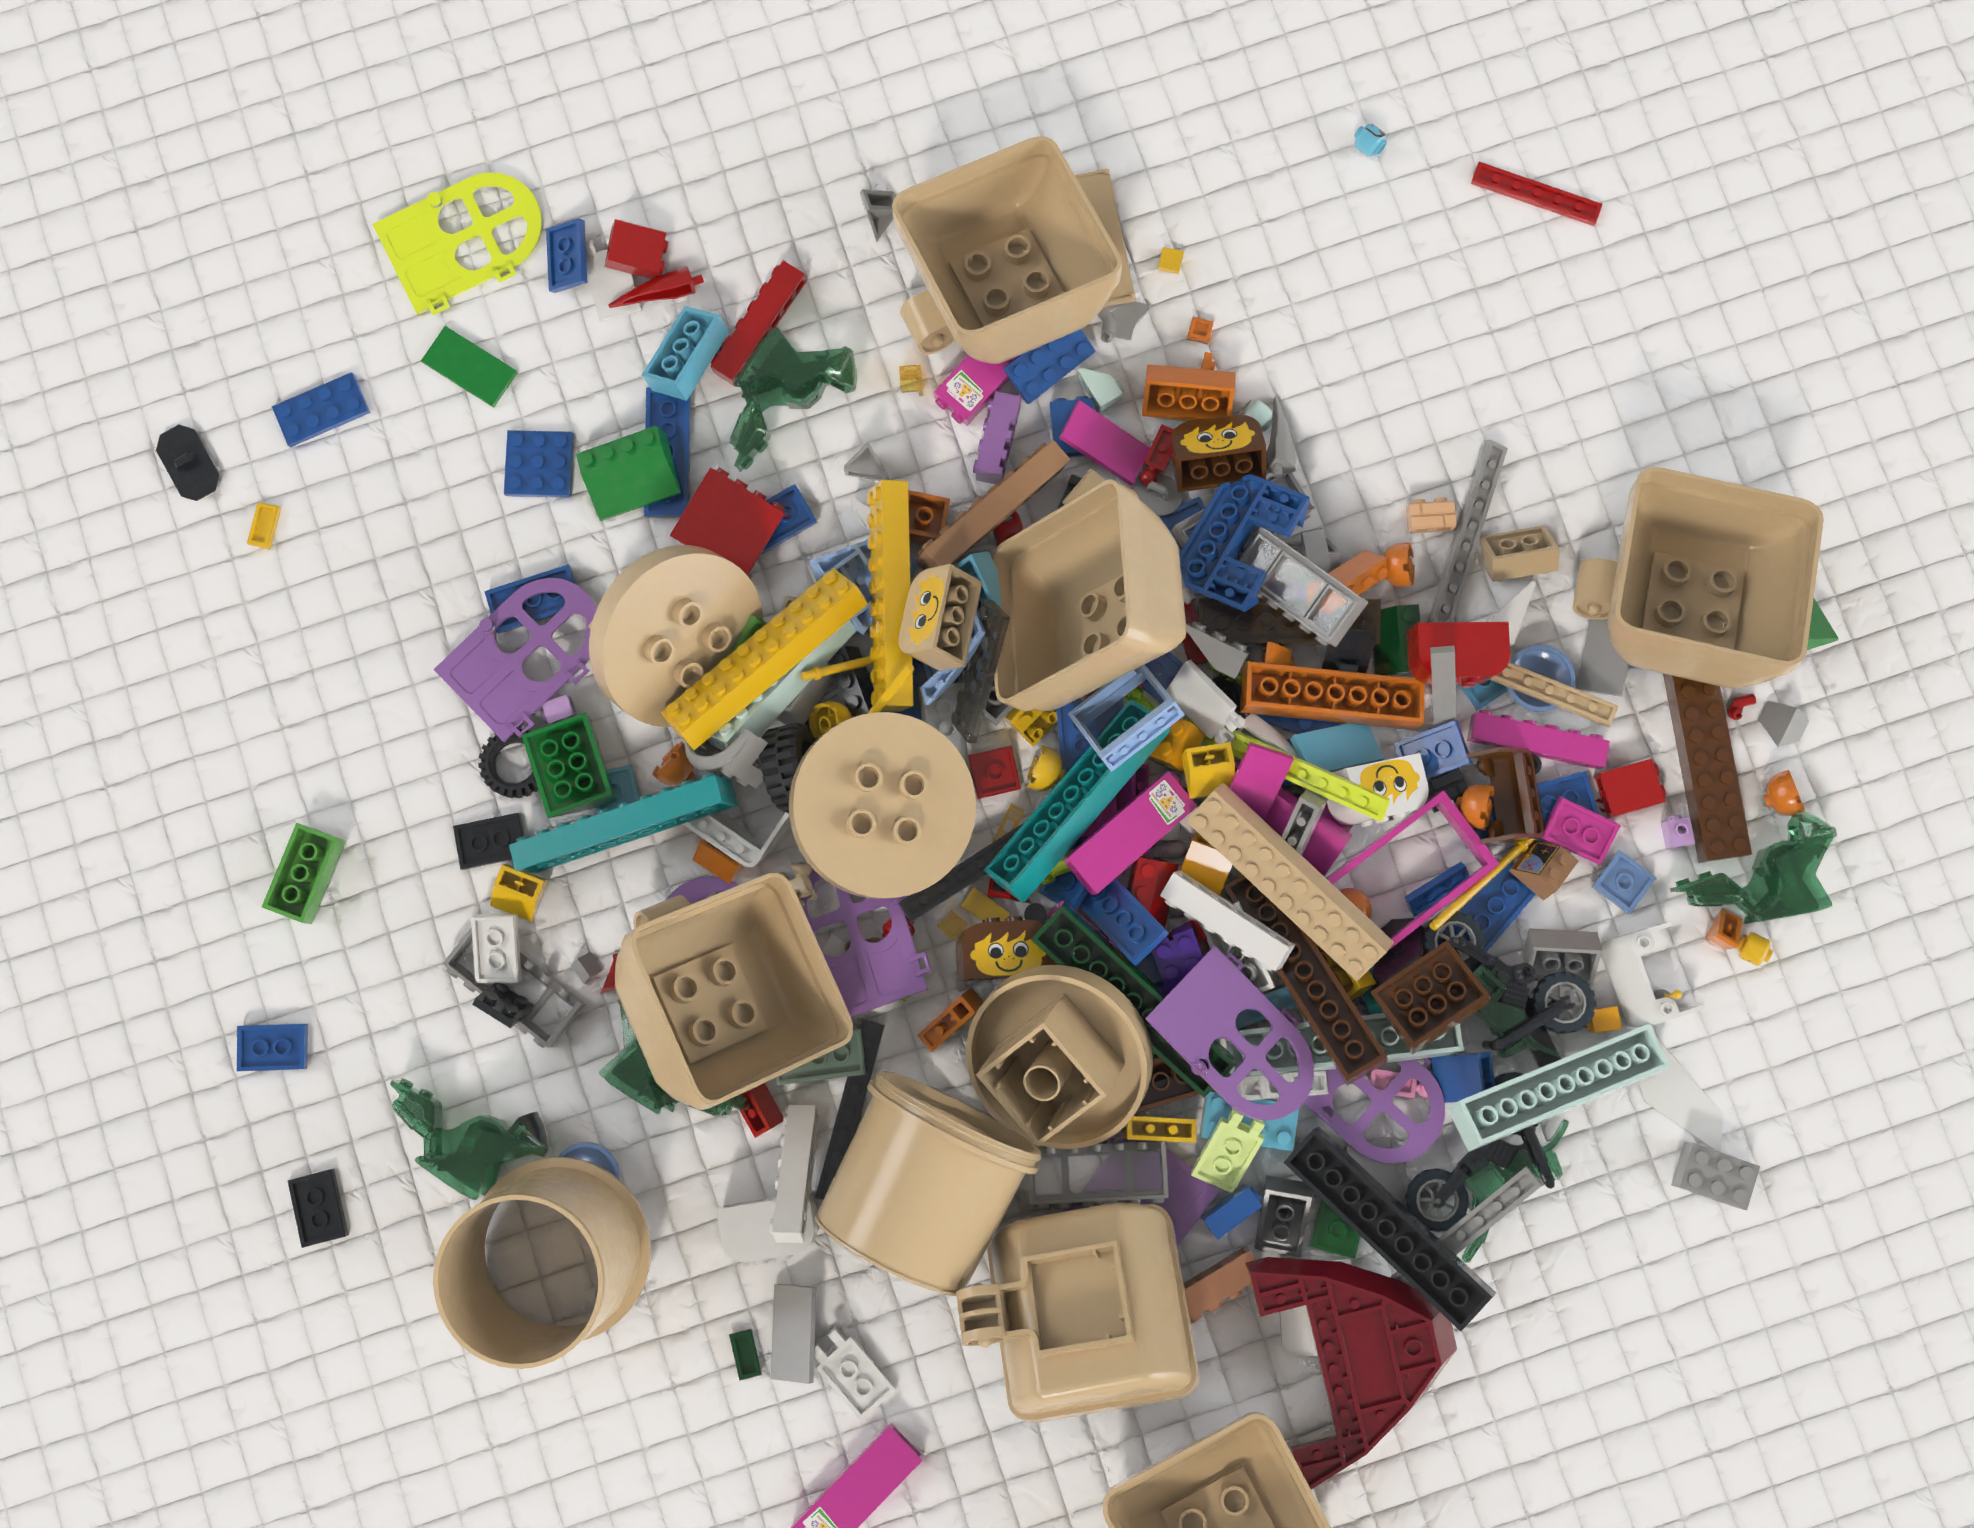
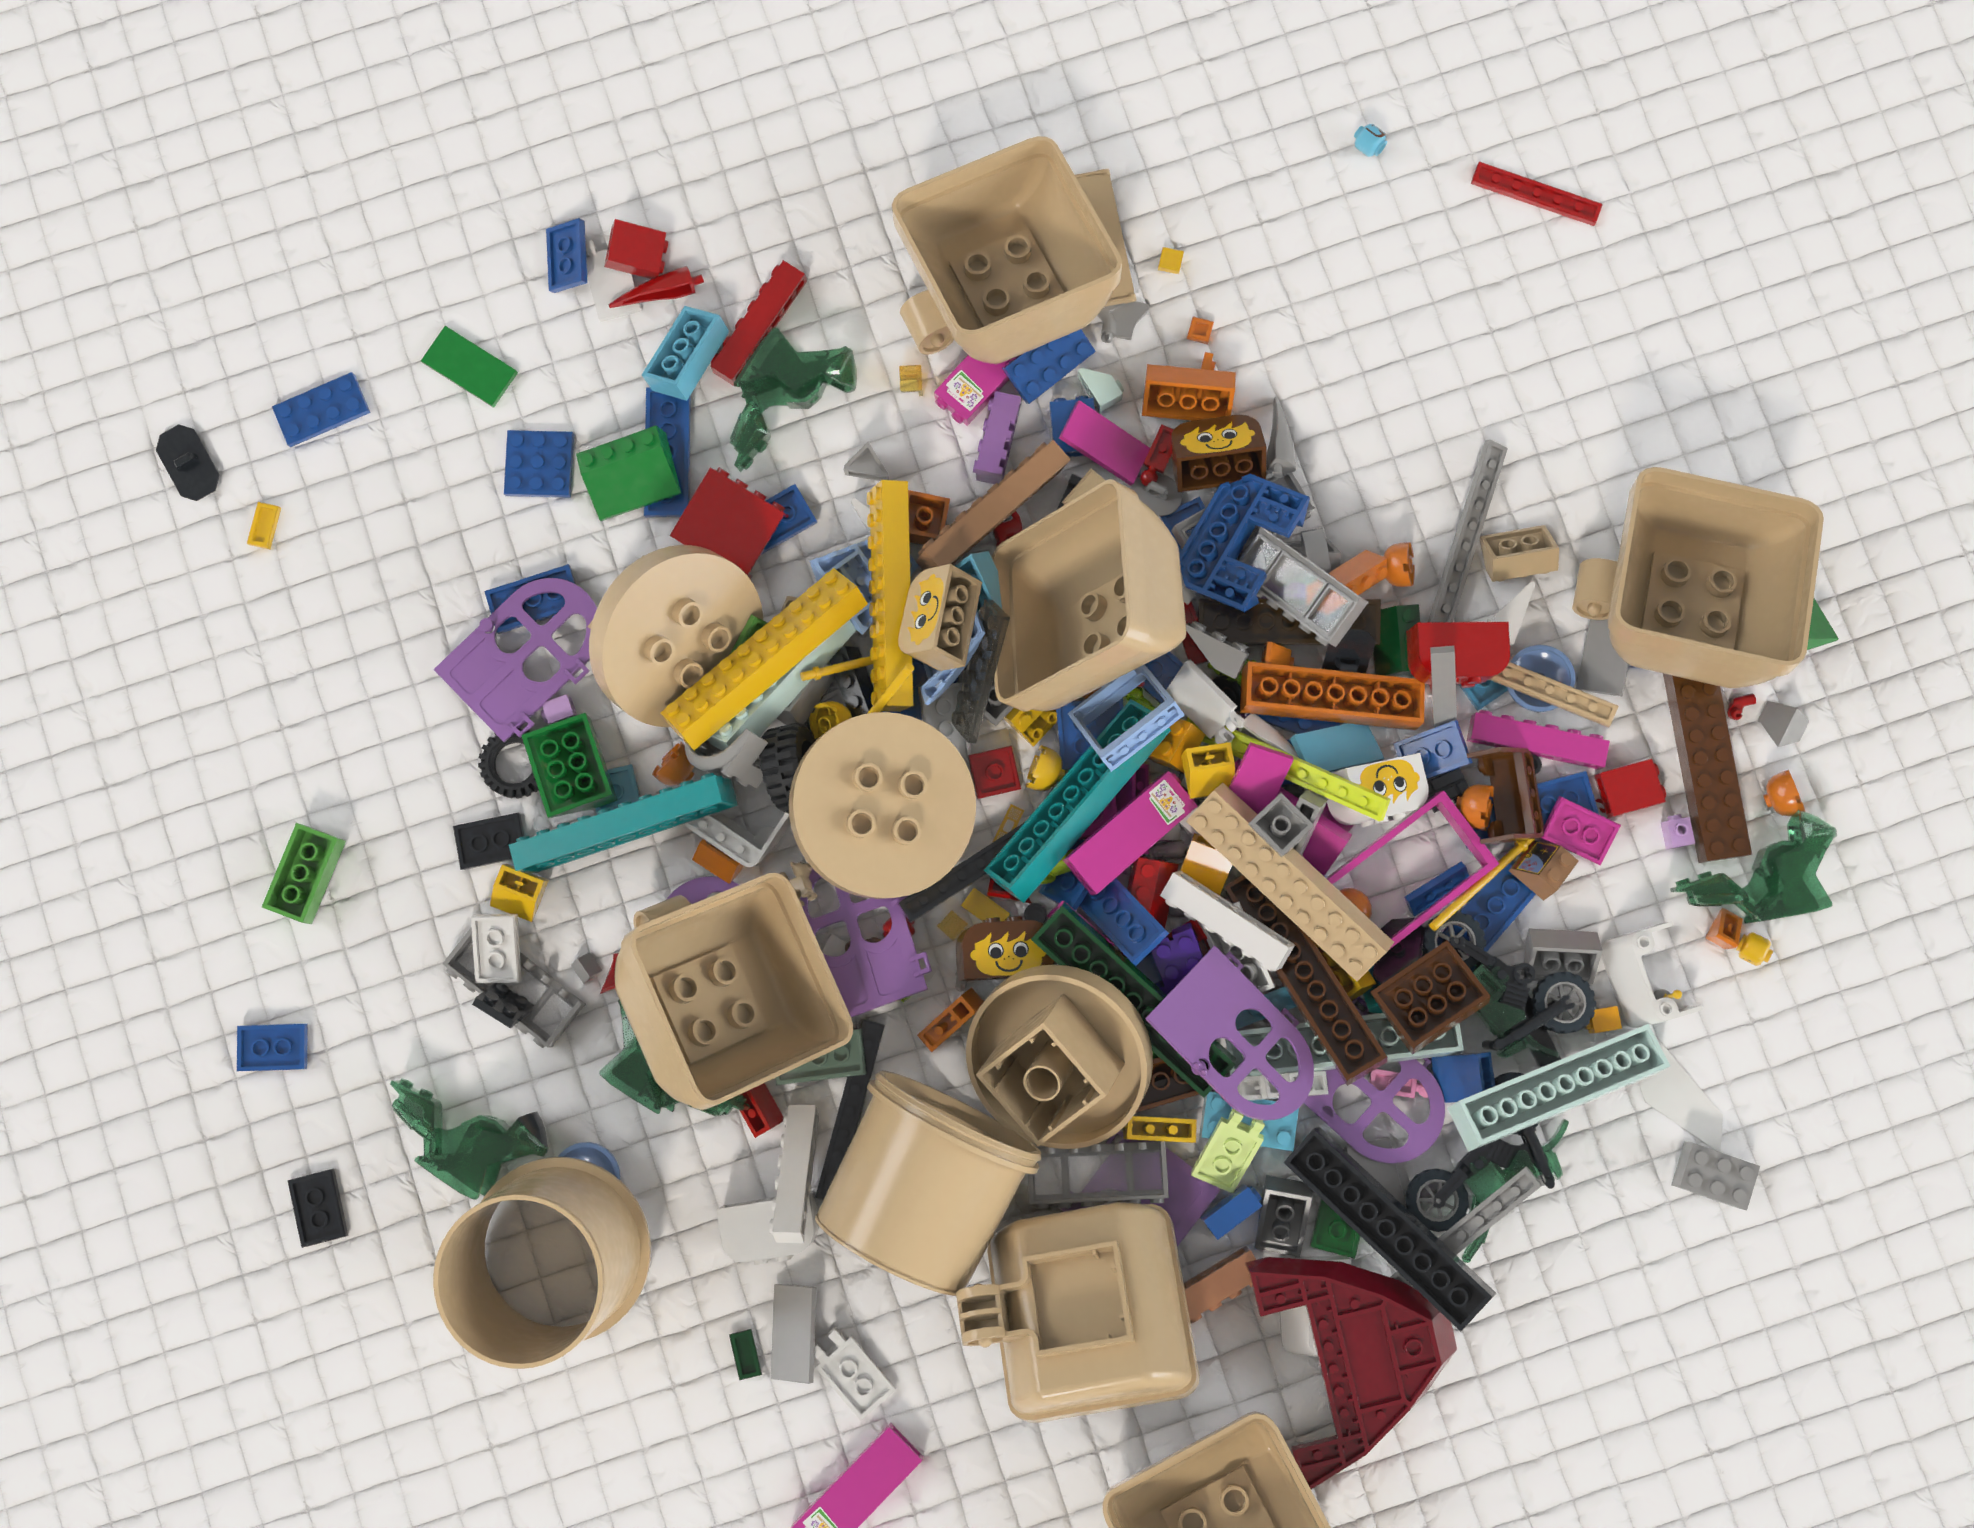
neon yellow door [372,172,542,315] -> none
light grey slope [860,189,895,242] -> none
light aqua head [1240,400,1273,432] -> none
light nougat brick [1406,497,1457,534] -> none
medium blue plate [1591,850,1657,914] -> none
none -> light grey slope [1248,793,1314,857]

